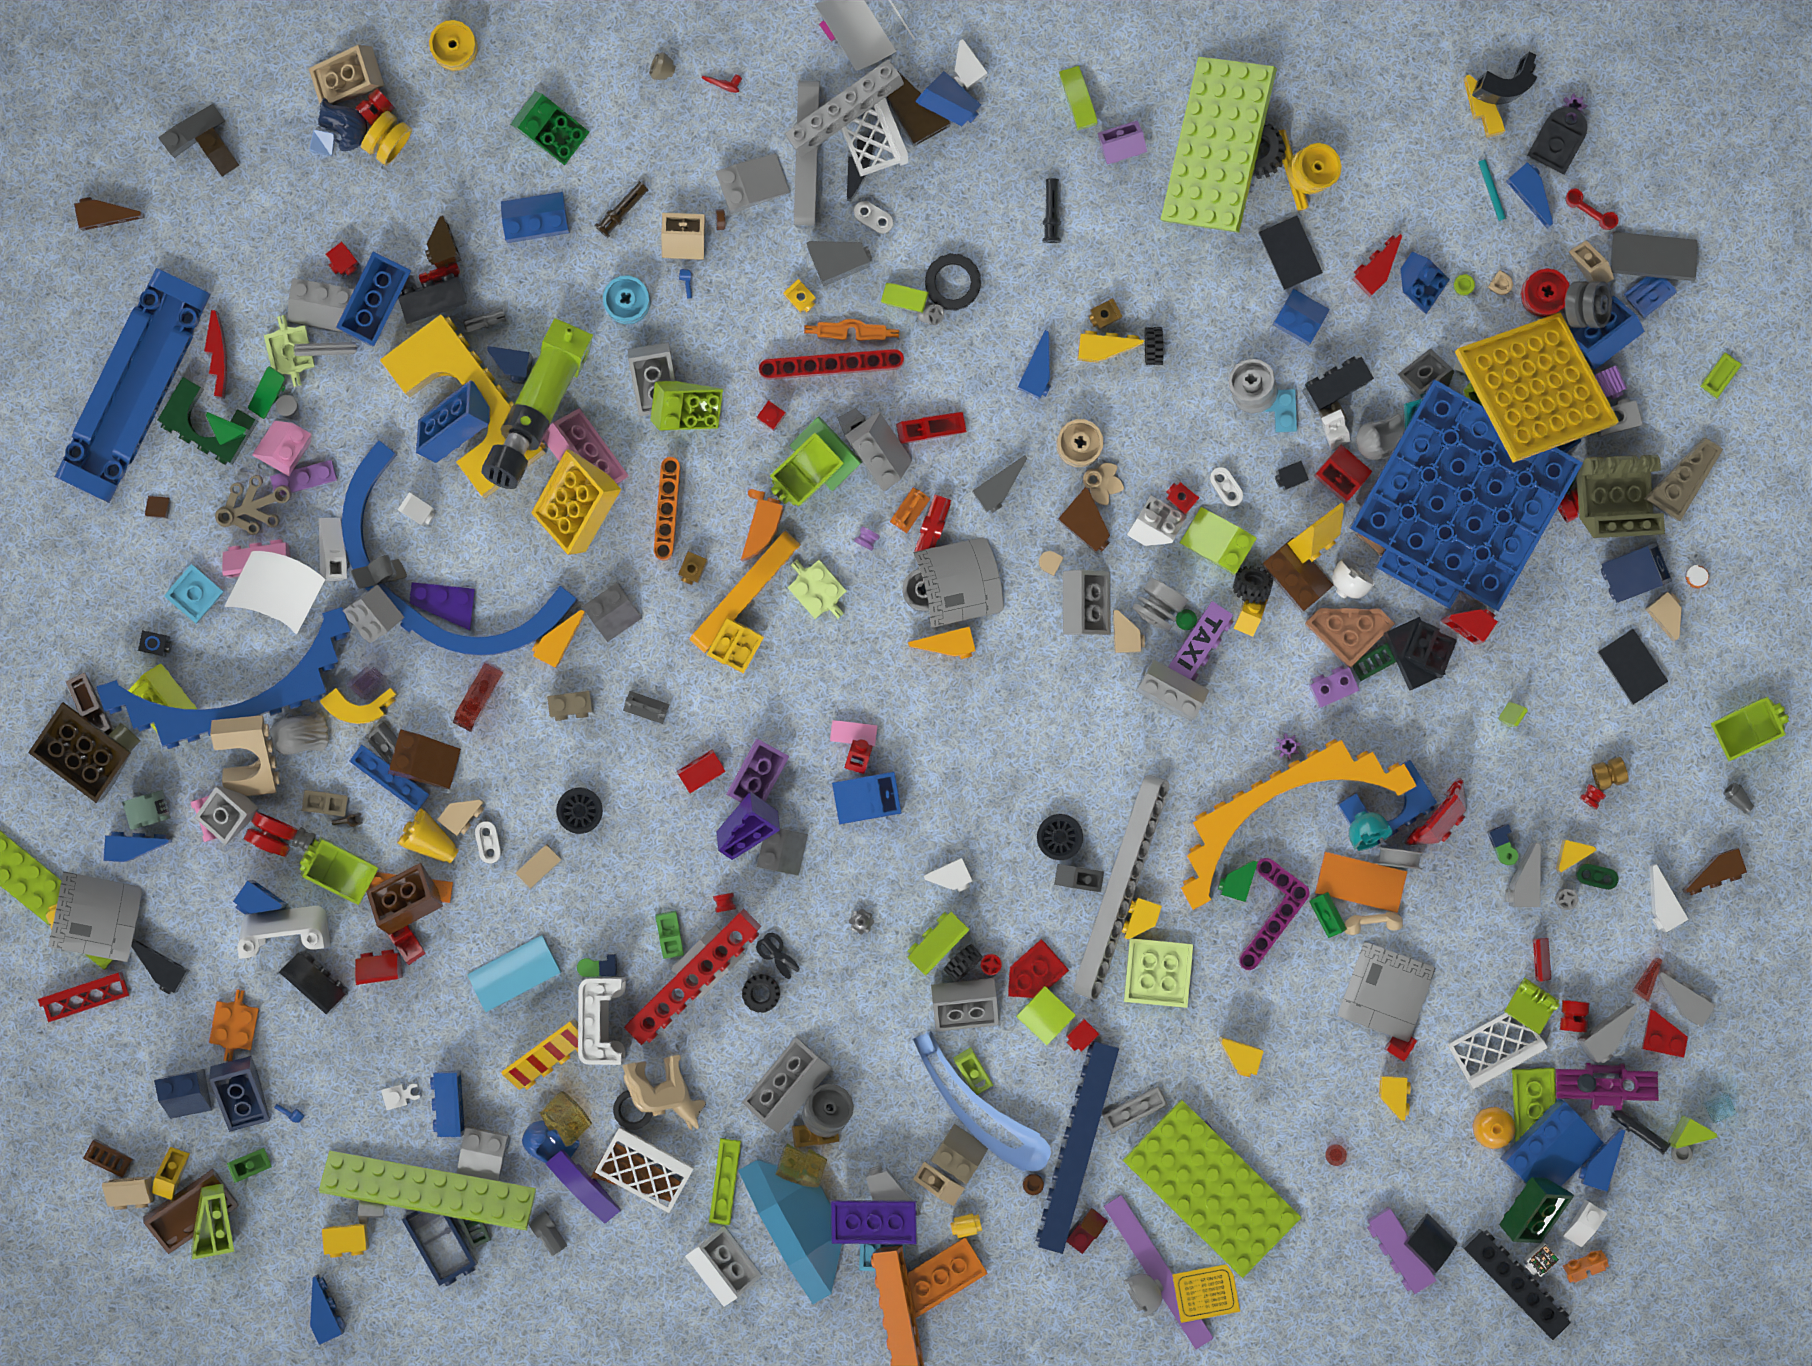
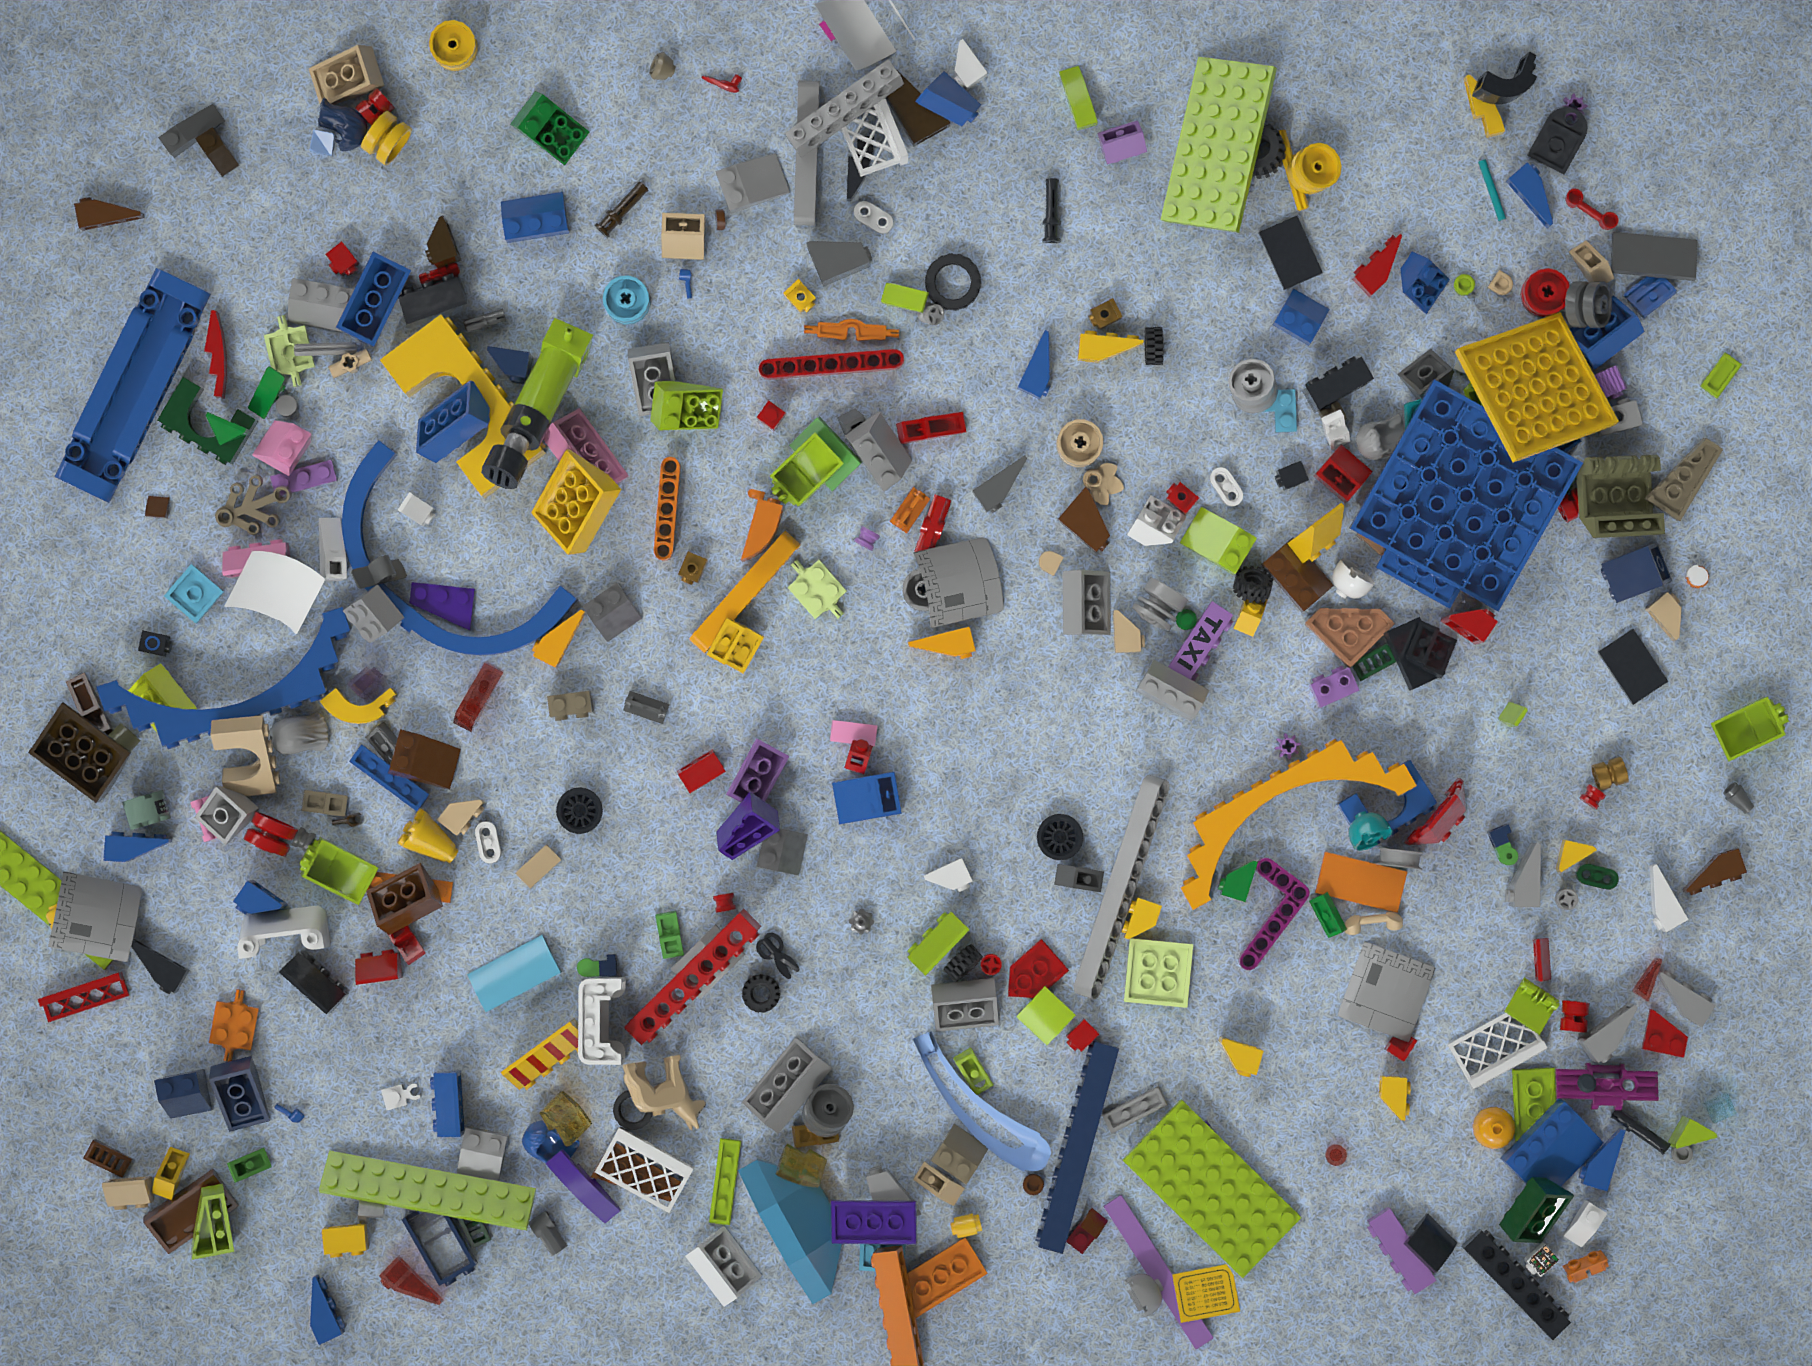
none -> tan axle [328,349,372,379]
none -> clear red slope [379,1256,444,1305]

